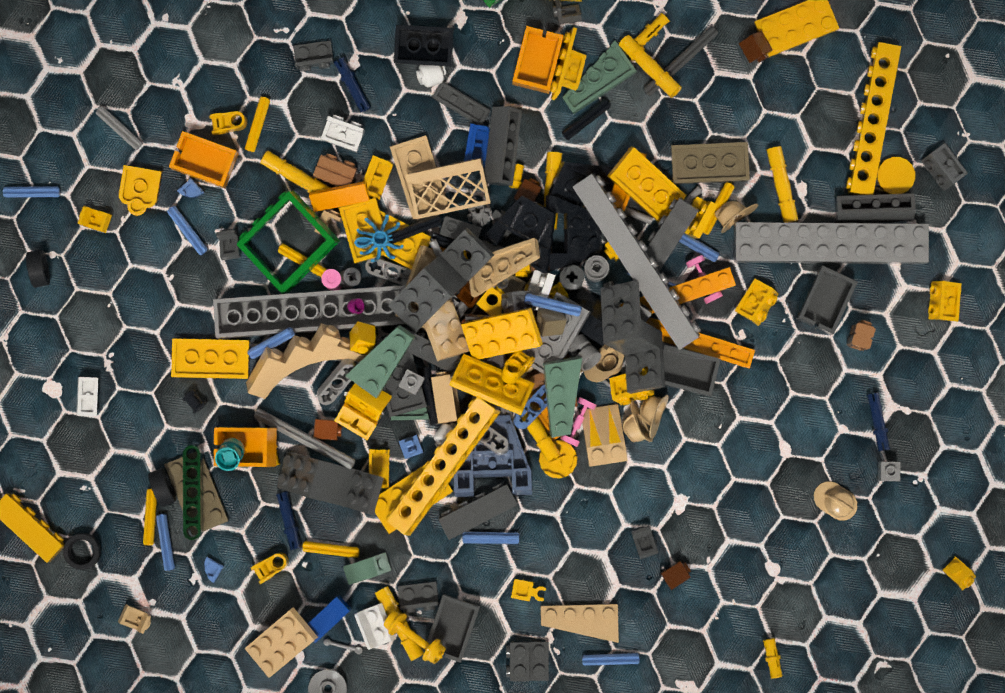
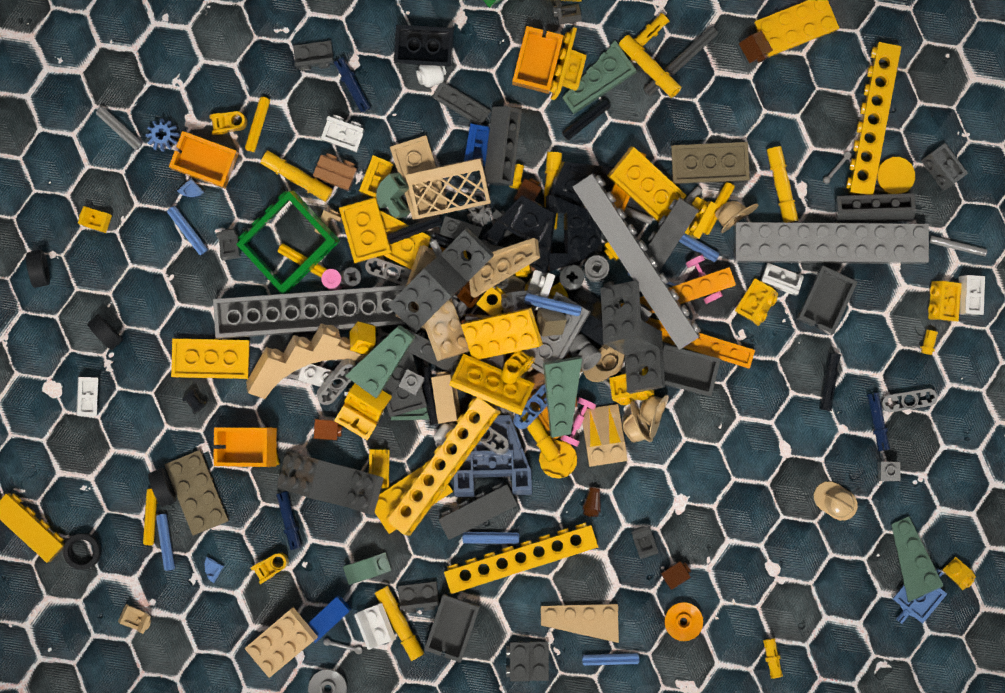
medium blue axle [3,186,60,198] -> none
yellow plate [119,165,162,216] -> none
dark green beam [183,445,203,540] -> none
teal wheel [215,438,245,471] -> none
medium blue axle [247,327,295,359] -> none
light grey axle [254,409,355,469] -> none
yellow axle [302,541,359,558] -> none
light orange tile [309,181,370,212] -> none
magenta hinge [347,298,364,314] -> none
dark azure animal [354,214,404,262] -> none
yellow piece [384,610,446,664] -> none
medium blue tile [399,435,423,459] -> none
yellow plate [511,579,546,601] -> none
medium nougat brick [846,320,876,351] -> none
none -> black tyre [87,314,123,350]
none -> medium blue gear [146,119,179,152]
none -> white bracket [288,364,333,390]
none -> sand green brick [376,173,411,219]
none -> yellow brick [444,523,598,594]
none -> reddish brown cone [582,488,601,517]
none -> light orange dish [665,602,703,641]
none -> white hinge [761,263,804,296]
none -> black pin [819,353,841,411]
none -> light grey hinge [823,152,852,184]
none -> light grey beam [881,389,938,412]
none -> sand green wing [891,516,944,603]
none -> medium blue plate [892,569,947,624]
none -> yellow pin [920,330,938,355]
none -> light grey bar [929,236,987,257]
none -> white hinge [959,275,985,315]

